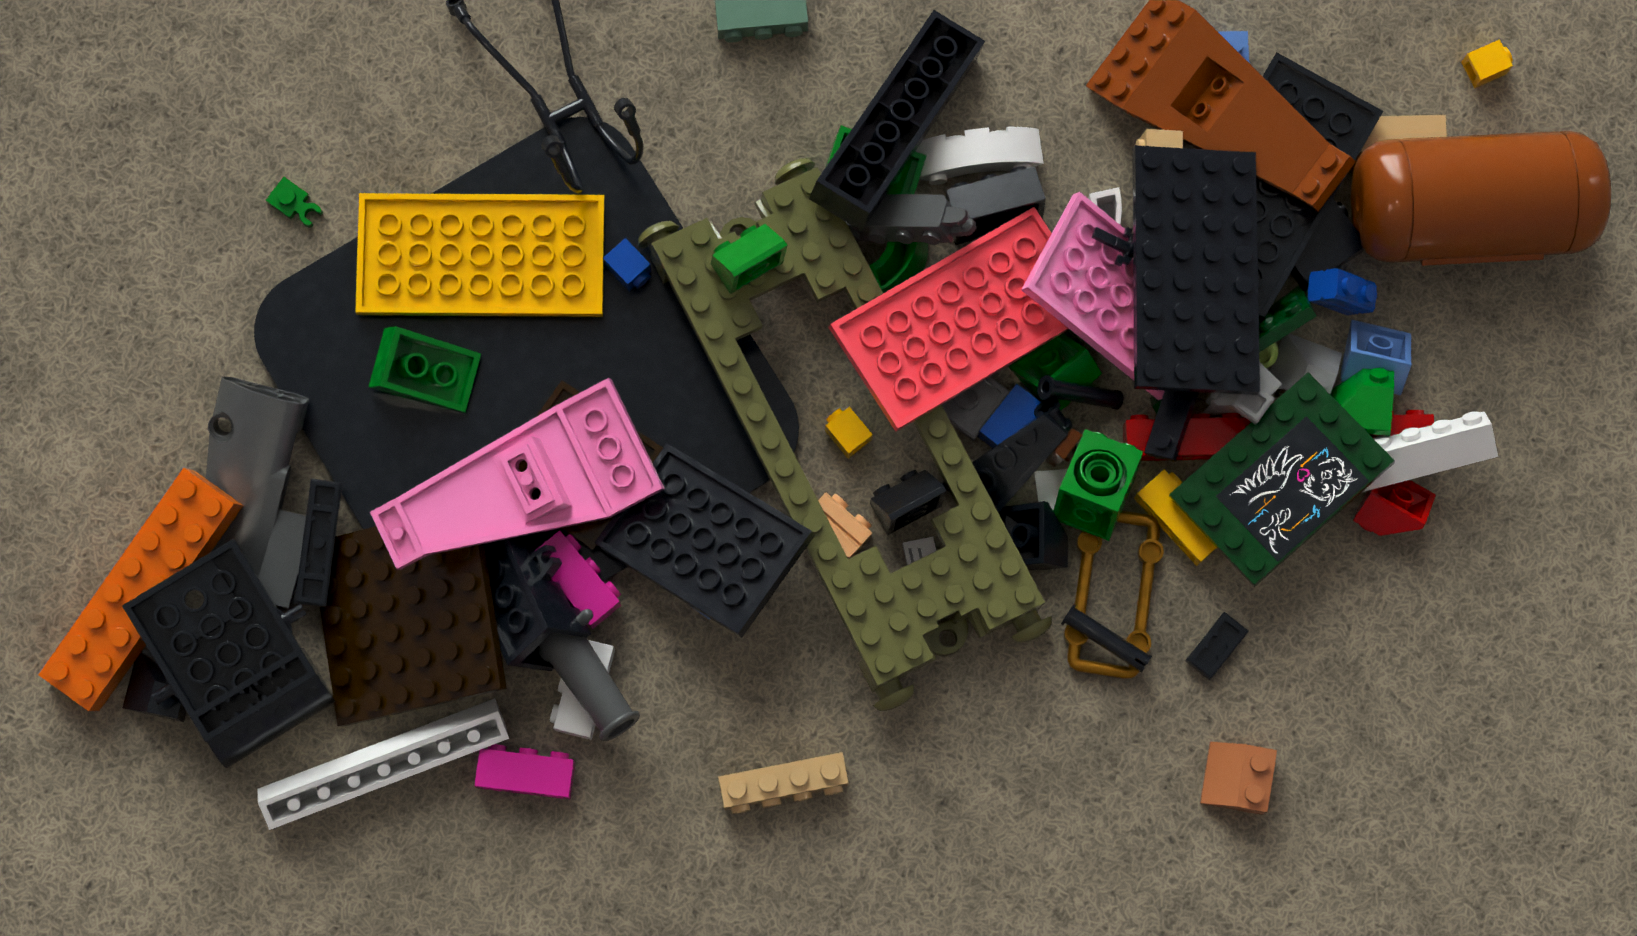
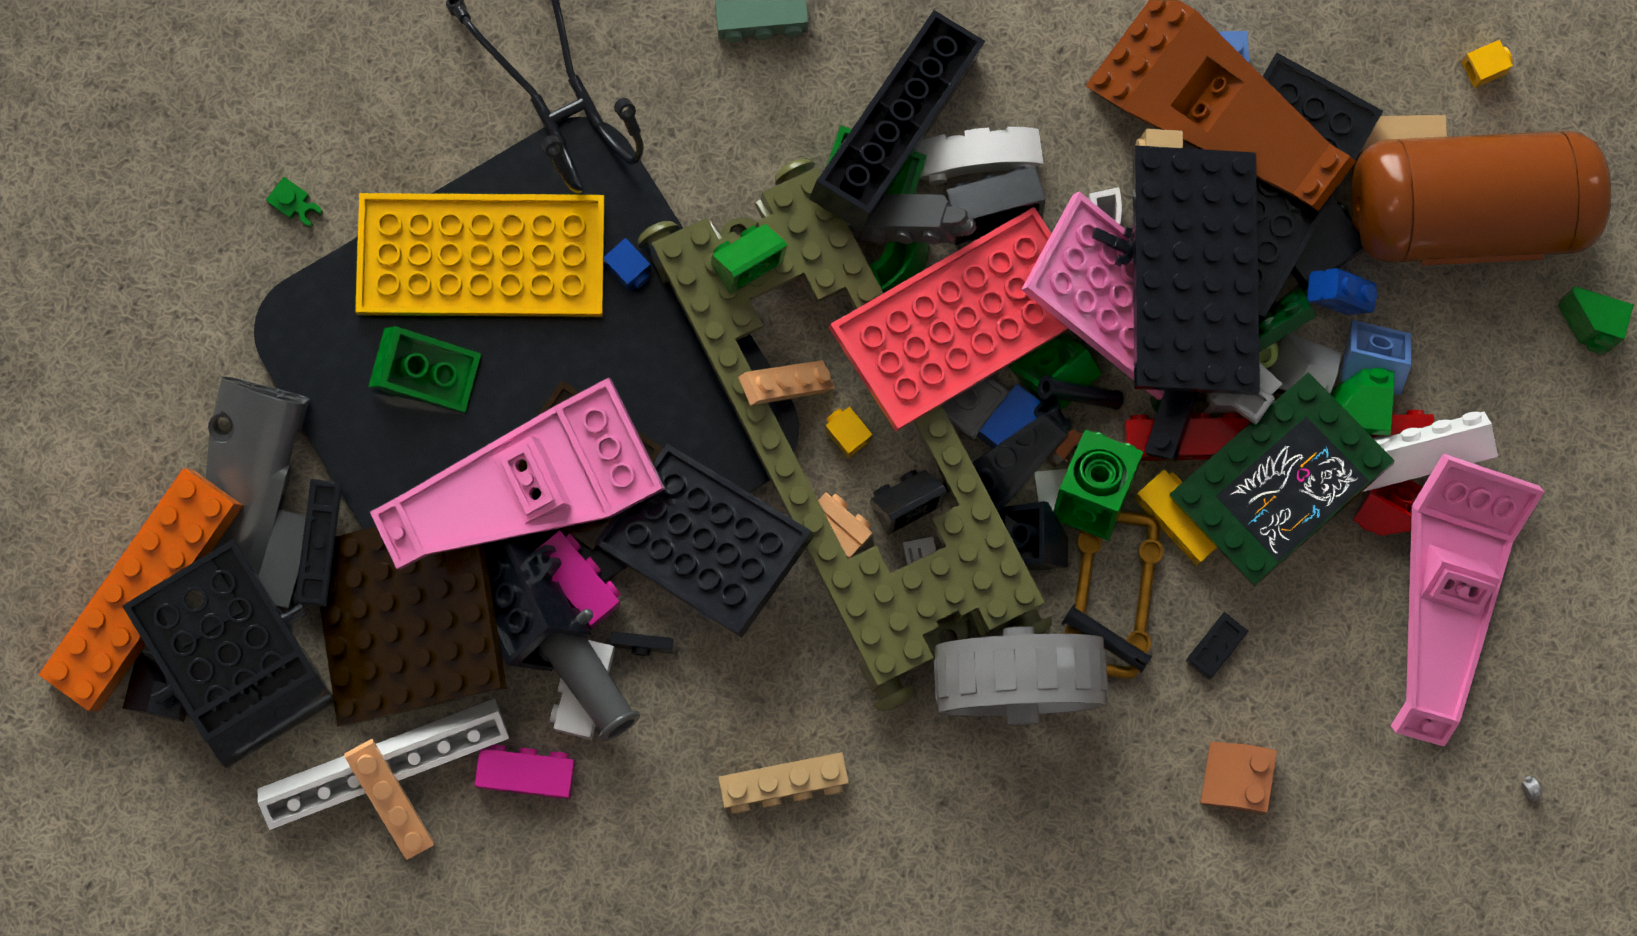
none -> light nougat plate [344,738,434,860]
none -> black plate [610,631,674,656]
none -> light nougat plate [738,360,835,406]
none -> light grey wheel [934,627,1108,725]
none -> bright pink wing [1391,453,1545,747]
none -> light grey piece [1521,776,1542,801]
none -> green slope [1558,286,1634,354]

